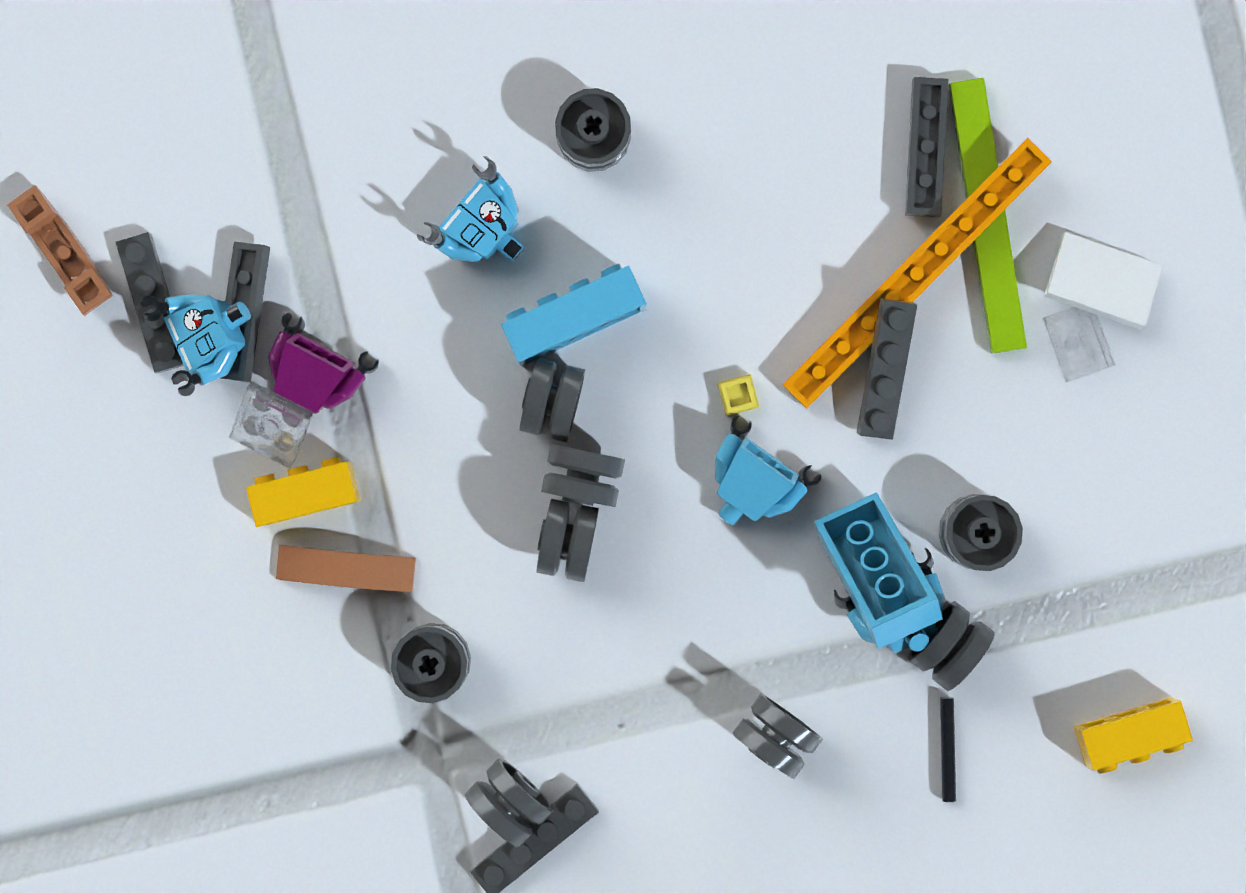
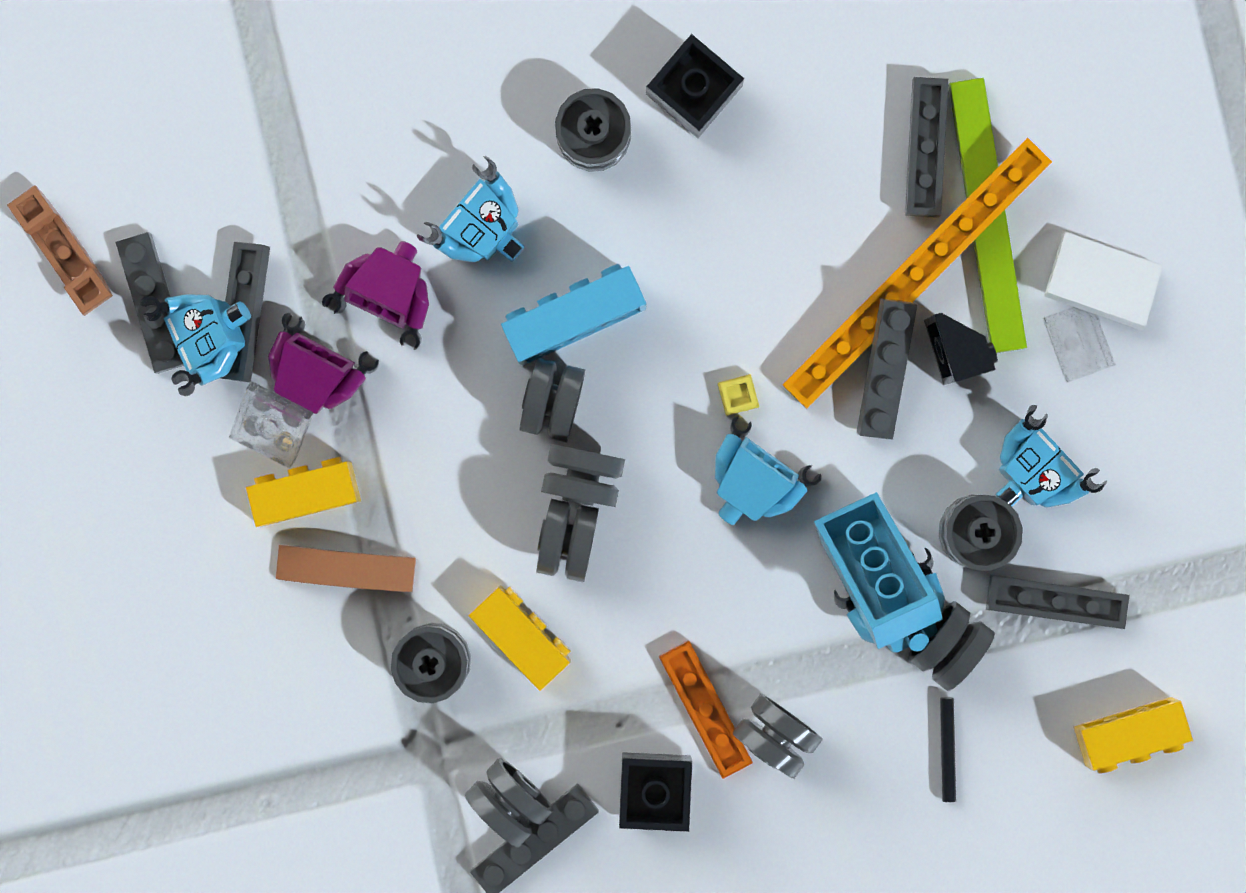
none -> magenta torso [322,241,429,350]
none -> yellow brick [468,585,571,691]
none -> black brick [619,752,692,832]
none -> black brick [646,33,745,138]
none -> orange tile [659,640,753,779]
none -> black slope [924,313,998,385]
none -> dark grey plate [986,575,1130,629]
none -> medium azure torso [995,405,1107,508]

